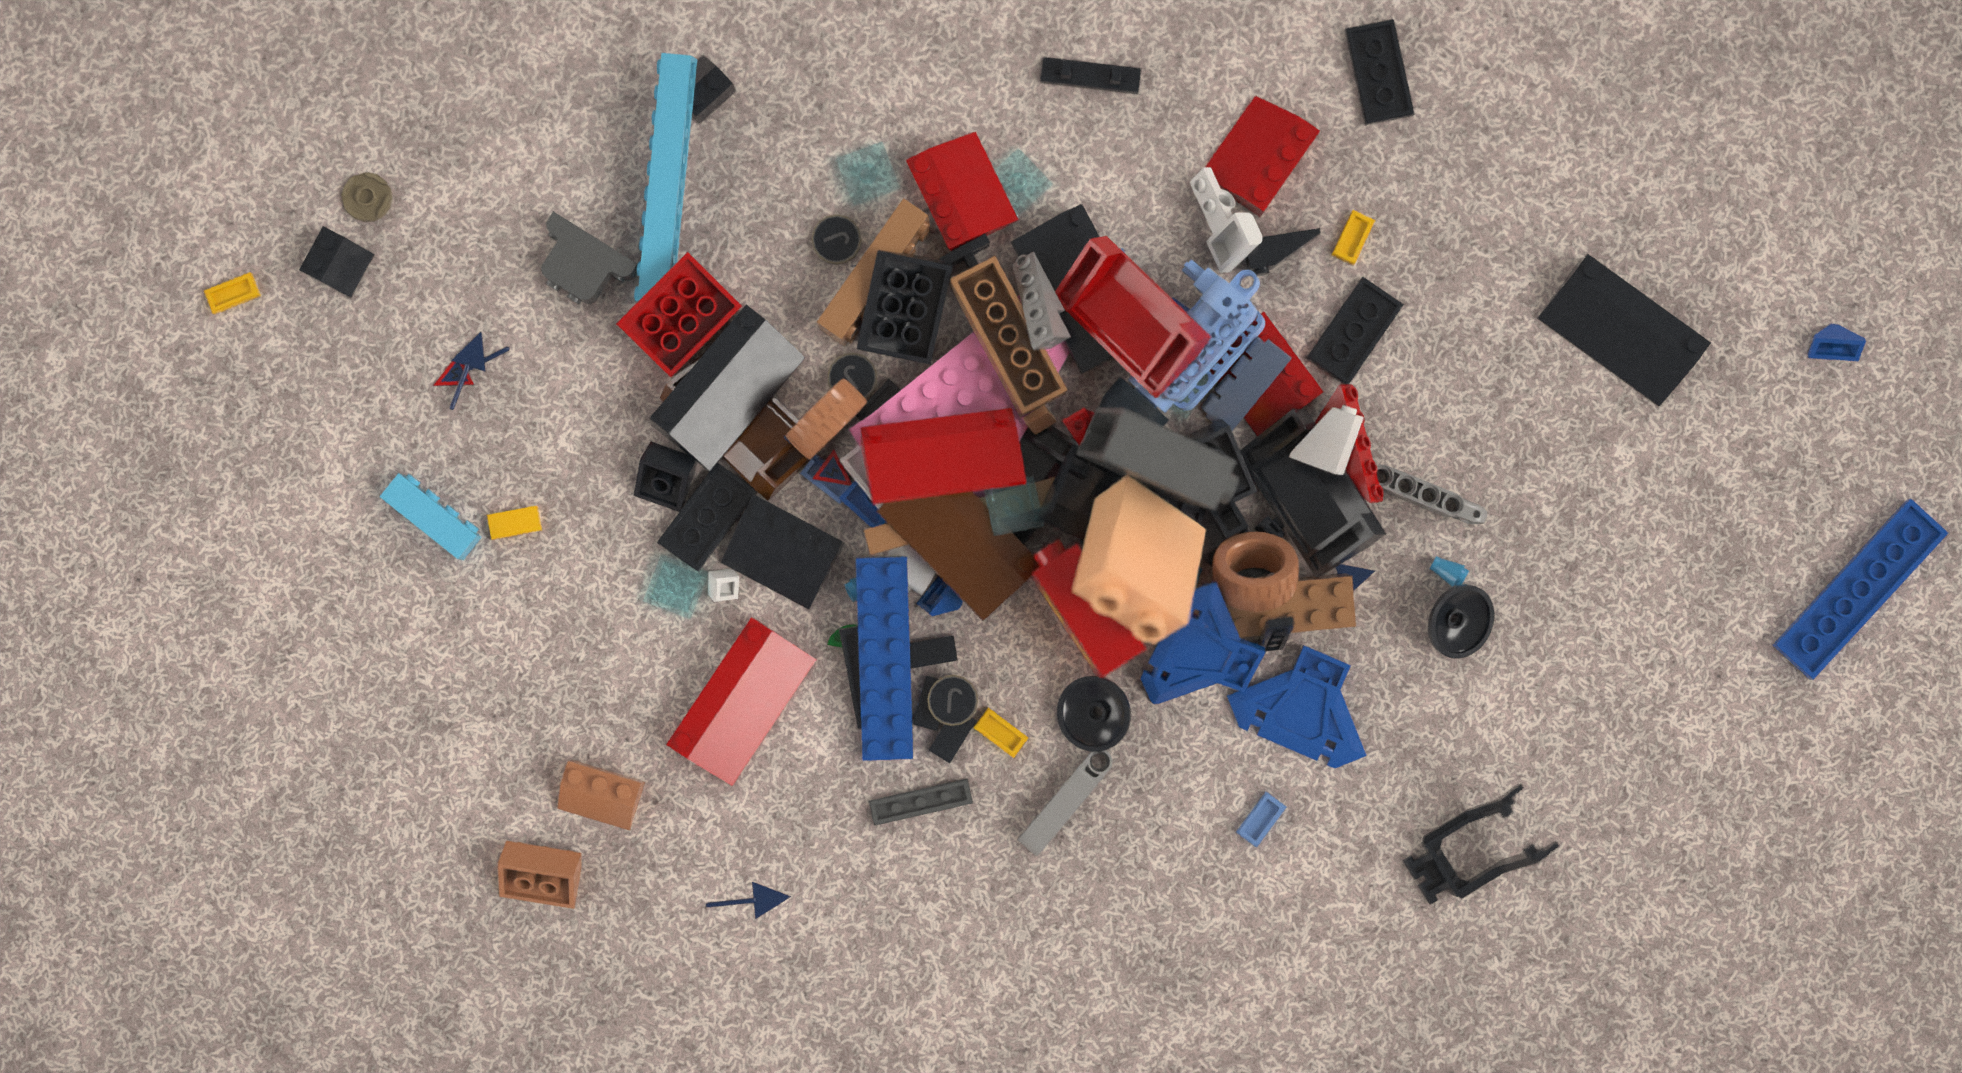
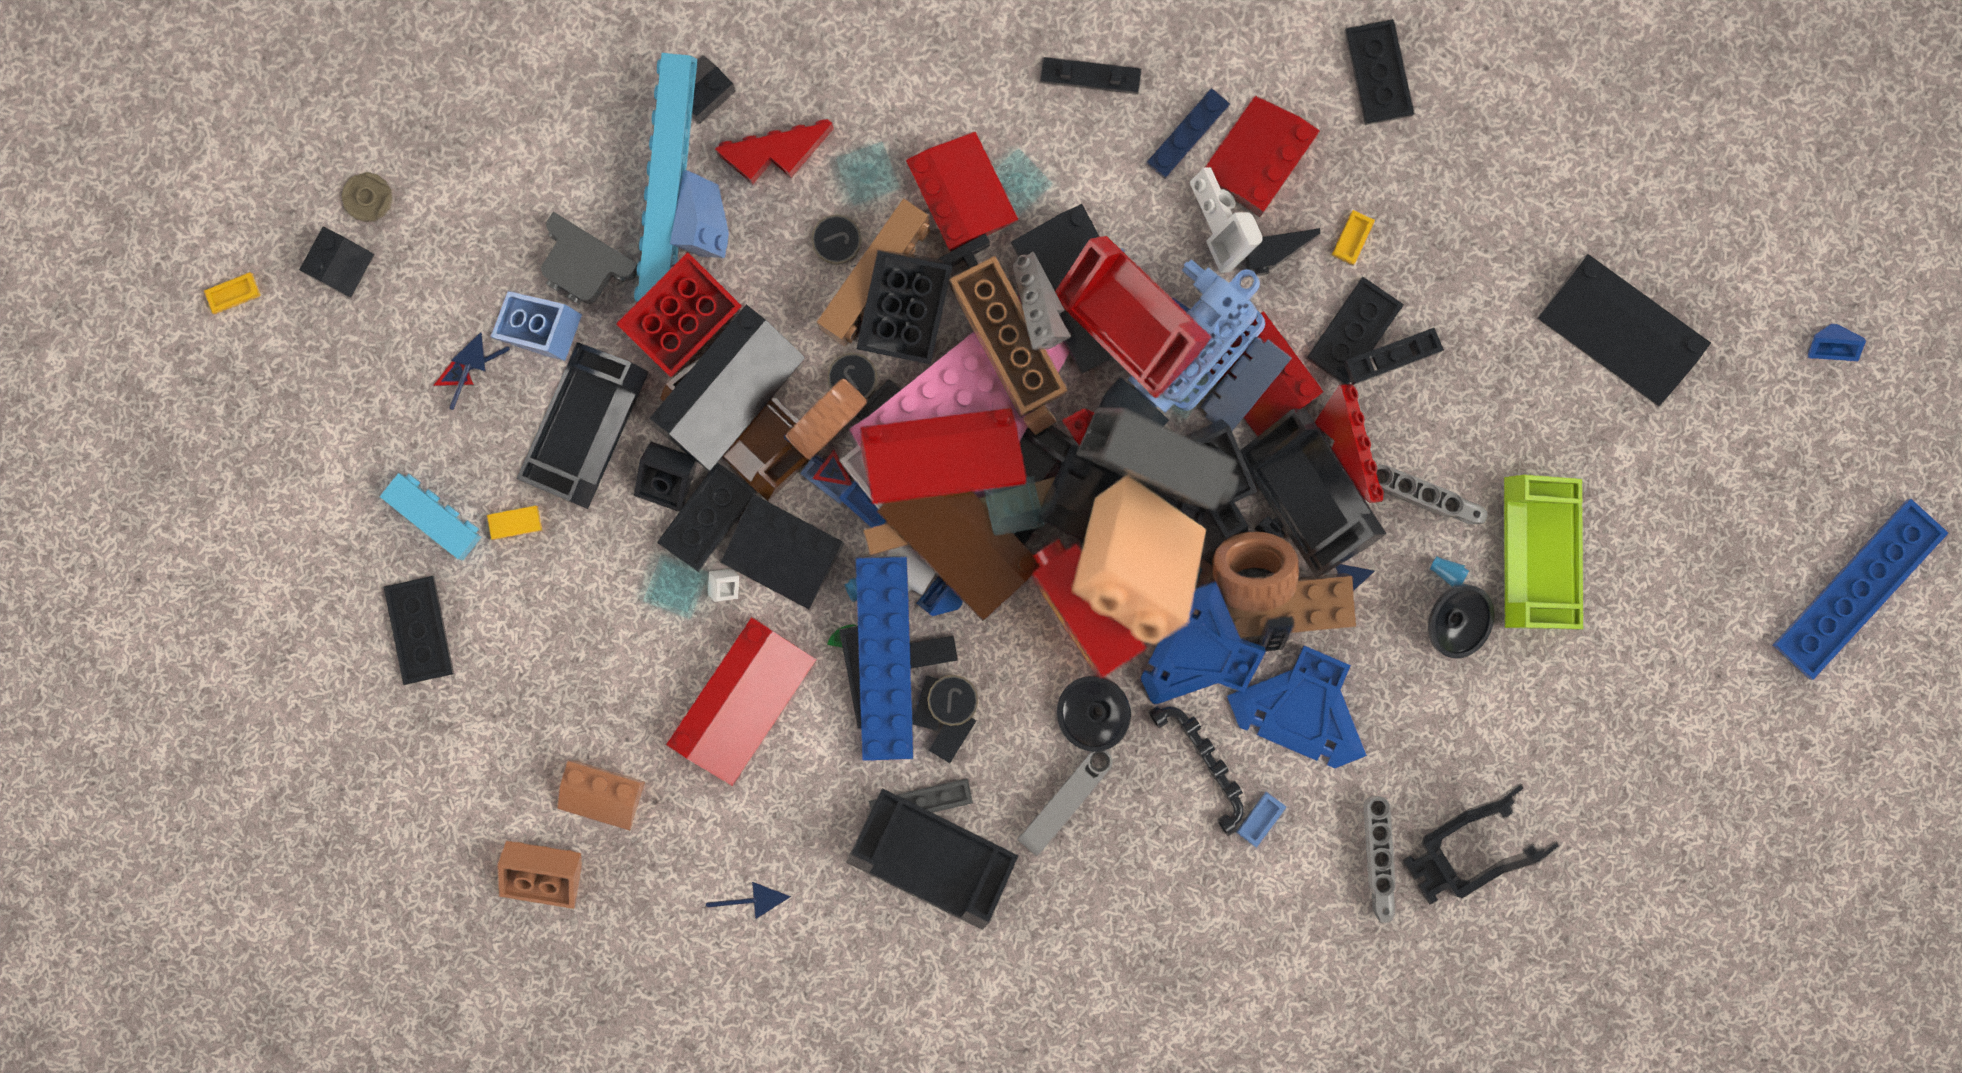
yellow tile [973,707,1029,758] -> none
white slope [1289,405,1364,475] -> none
none -> black tile [384,576,454,685]
none -> medium blue slope [491,291,582,361]
none -> black slope [517,342,649,509]
none -> medium blue slope [670,170,729,258]
none -> red slope [715,119,834,185]
none -> black slope [846,788,1019,930]
none -> dark blue plate [1147,88,1230,179]
none -> black bar [1148,706,1244,836]
none -> black hinge [1343,327,1444,386]
none -> light grey piece [1363,795,1396,923]
none -> lime slope [1504,475,1583,629]

